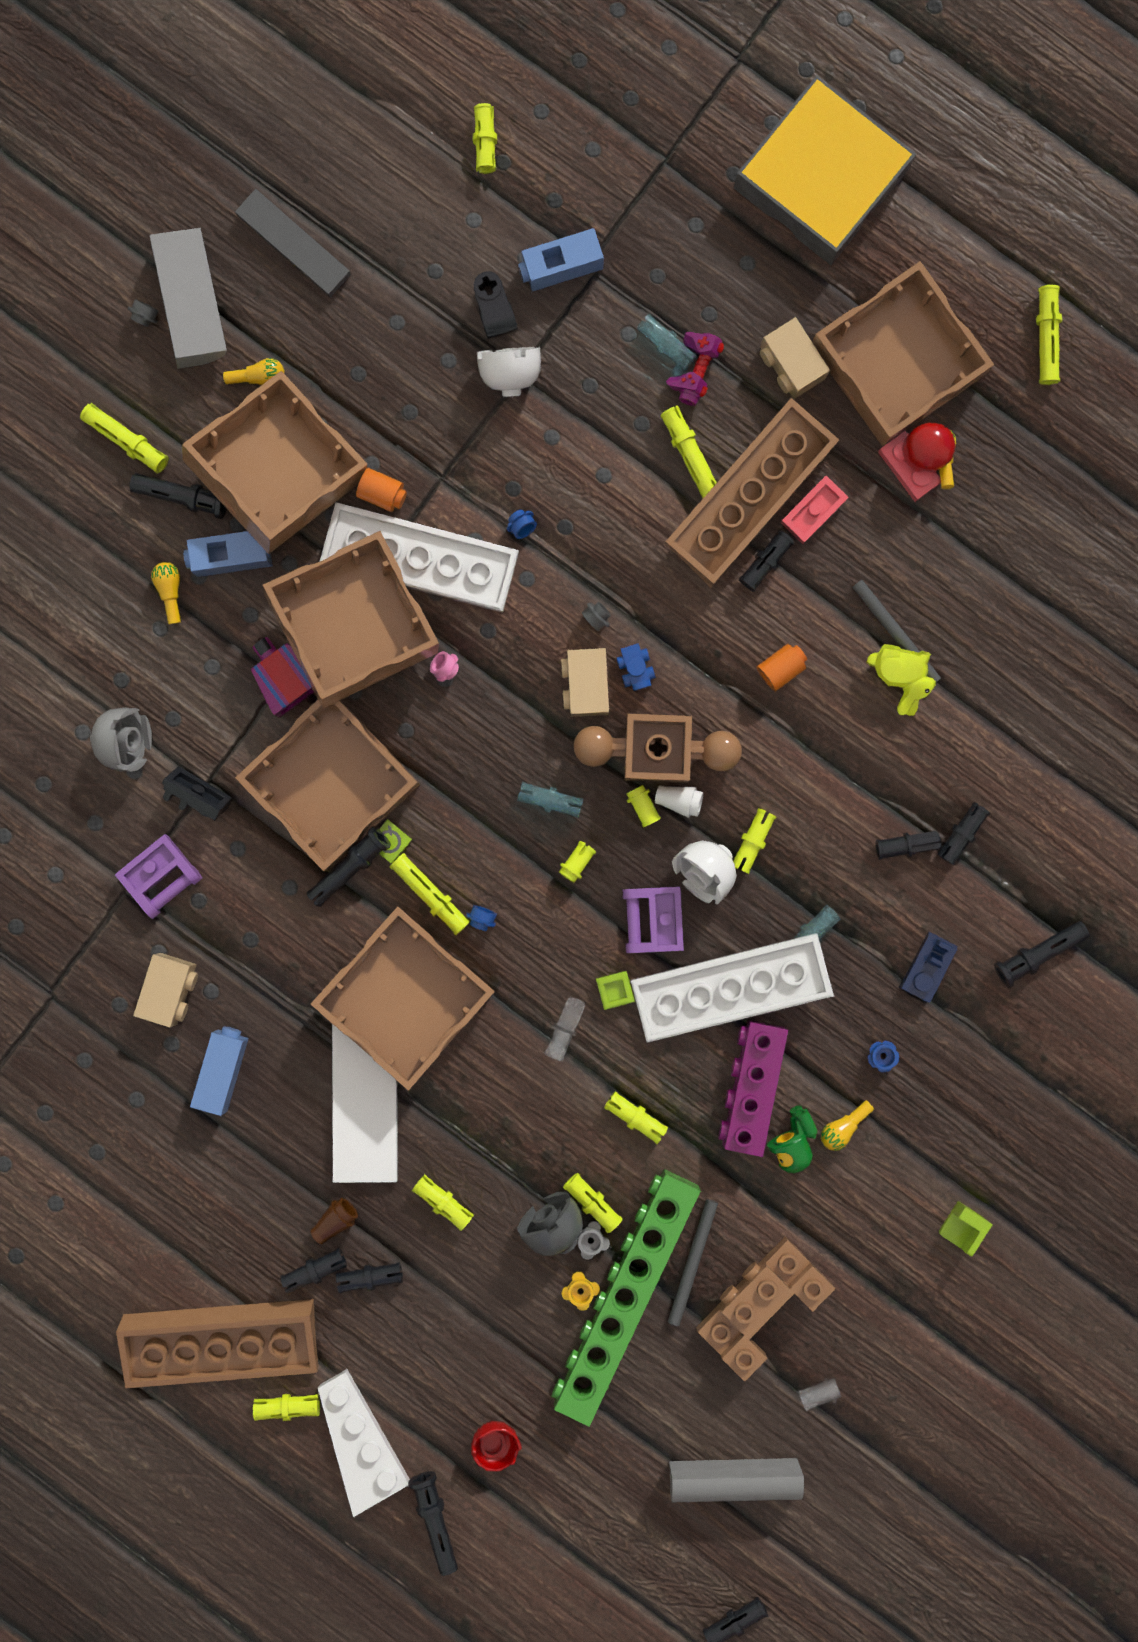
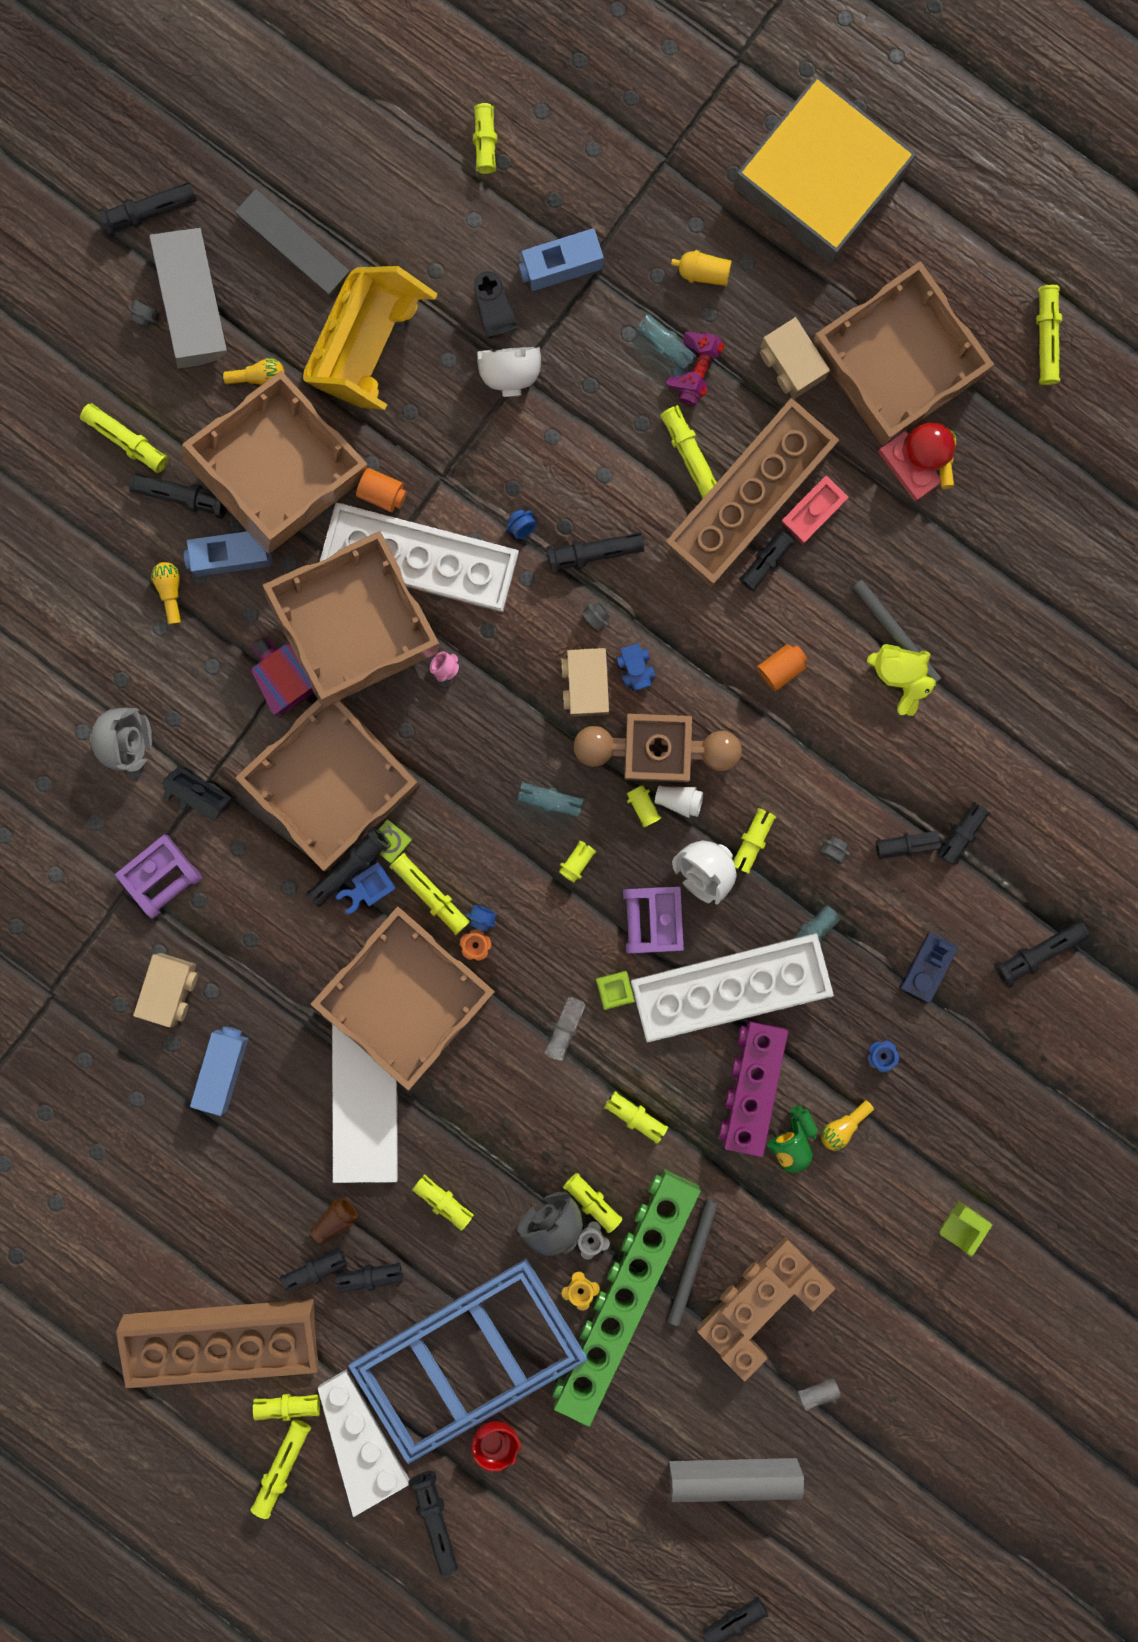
none -> black pin [98,182,197,238]
none -> neon yellow pin [250,1419,311,1519]
none -> yellow windscreen [303,266,437,410]
none -> blue plate [336,862,397,914]
none -> medium blue door [348,1258,587,1464]
none -> orange plate [460,929,491,961]
none -> black pin [546,532,644,574]
none -> yellow piece [671,250,732,286]
none -> dark grey plate [820,837,851,865]

